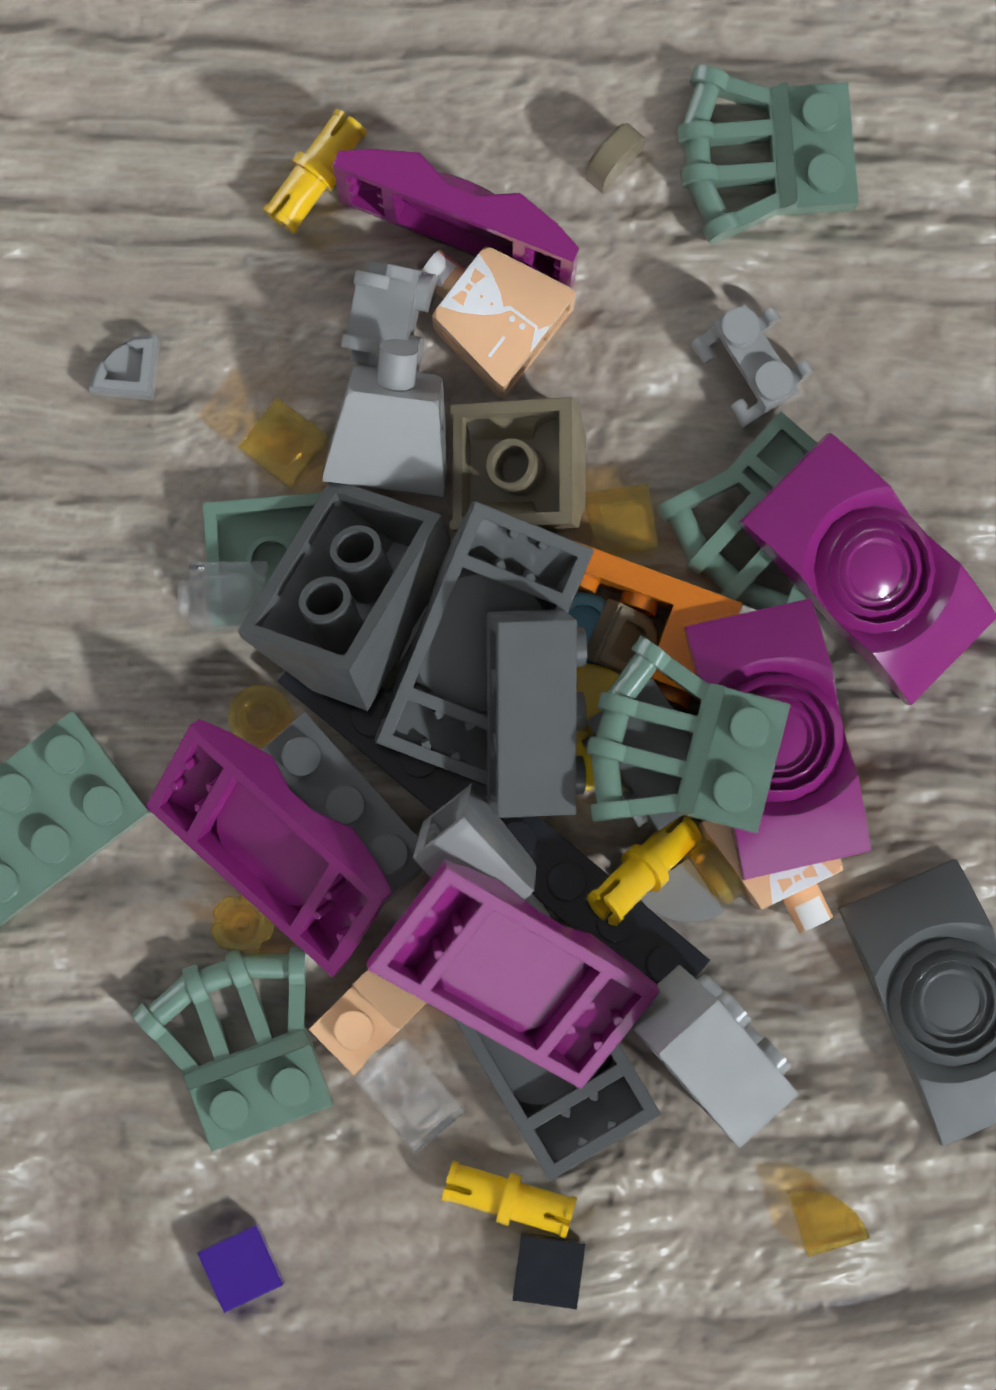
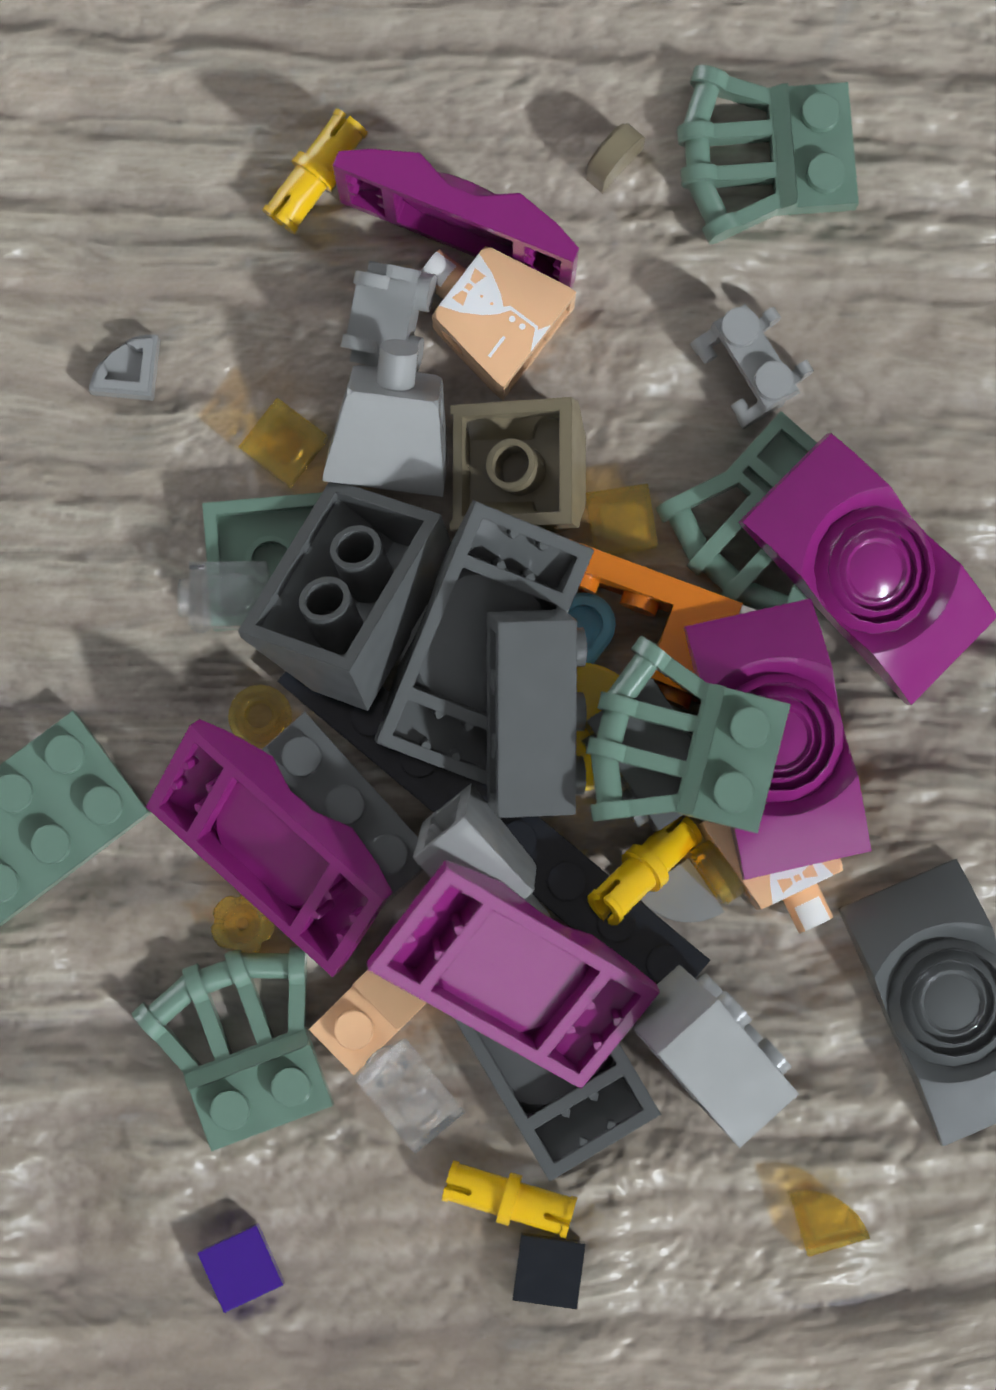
dark tan tile [587,598,657,674] -> none

